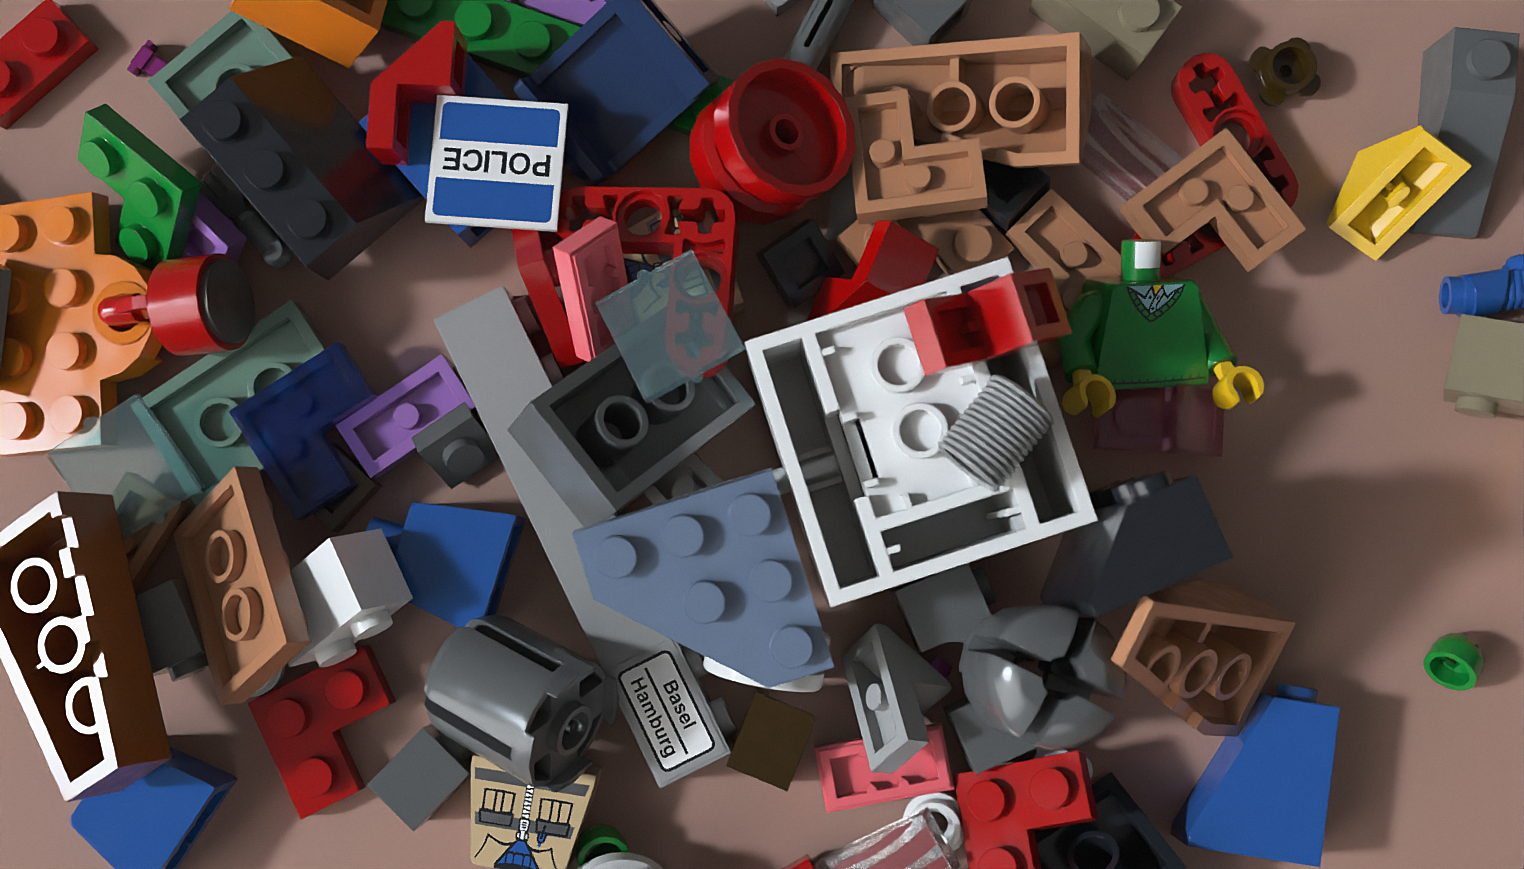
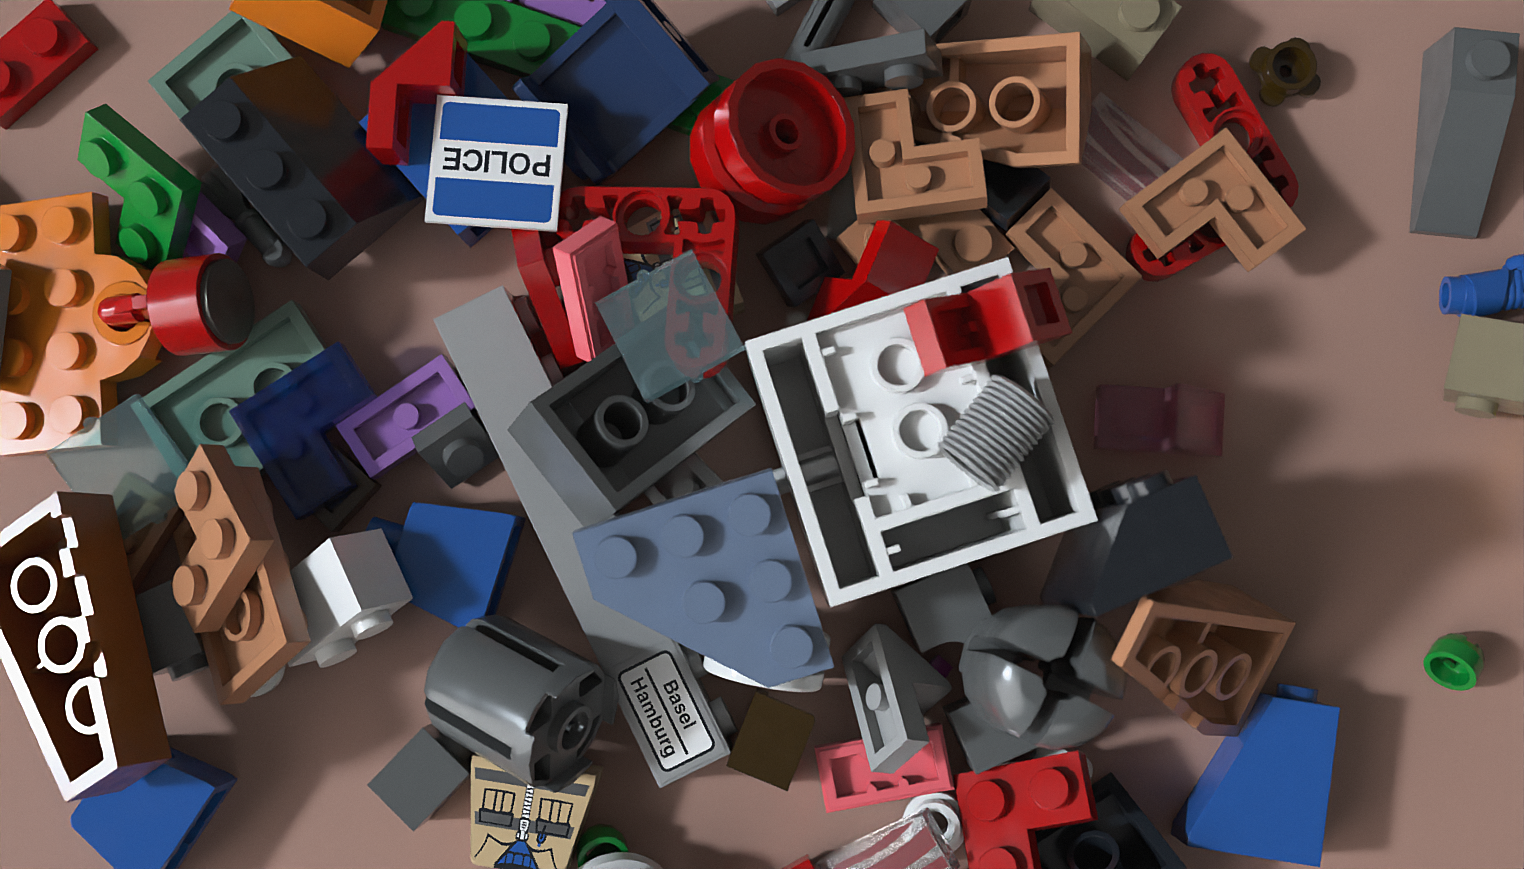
magenta piece [127,39,168,77] -> none
red plate [248,645,396,820] -> none
green torso [1057,239,1265,418] -> none
yellow slope [1326,125,1472,261] -> none
none -> nougat plate [170,444,274,633]
none -> dark grey plate [800,28,943,98]

